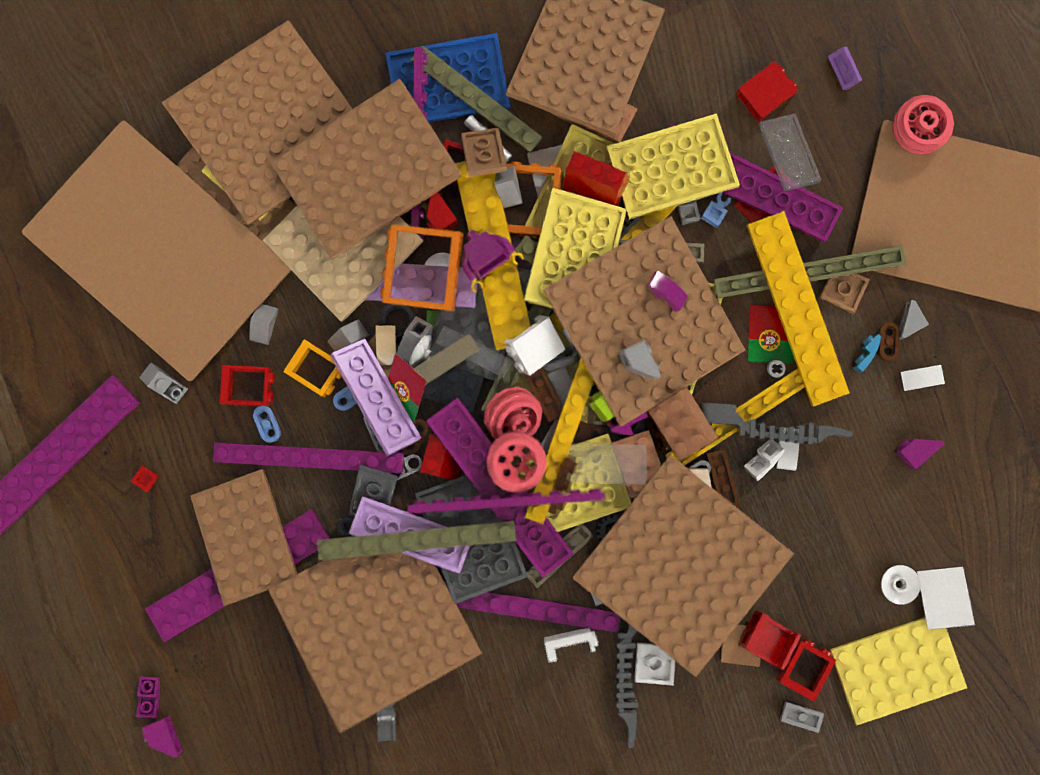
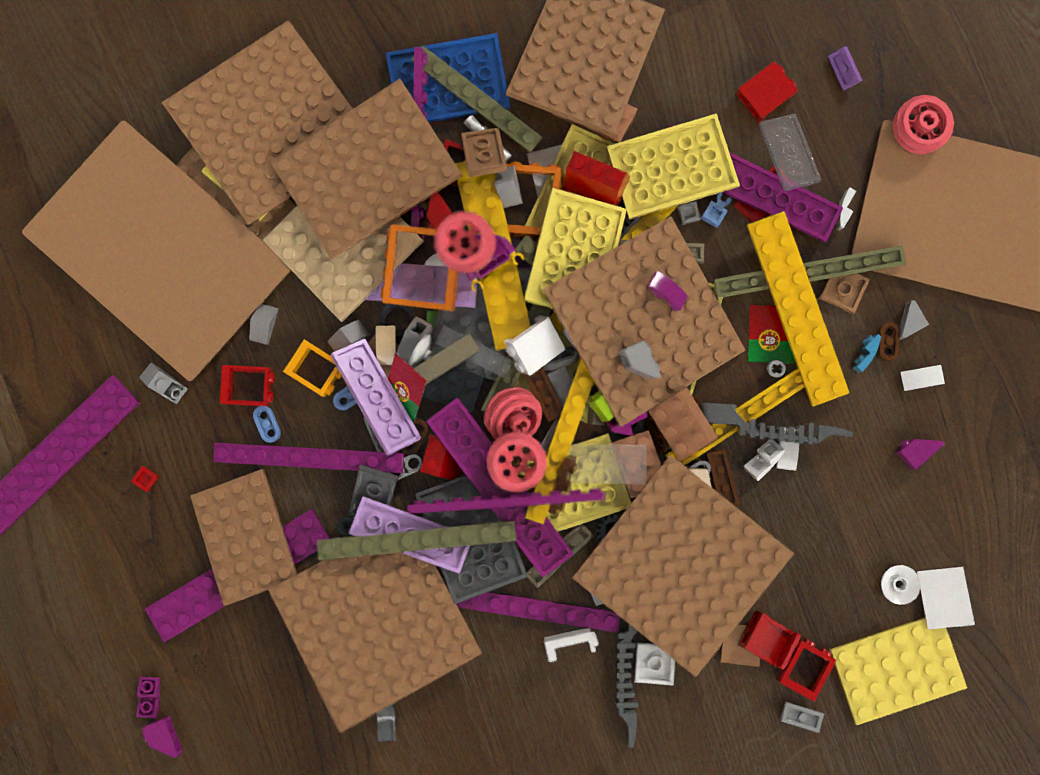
none -> coral wheel [434,212,496,273]
none -> white slope [836,187,856,231]

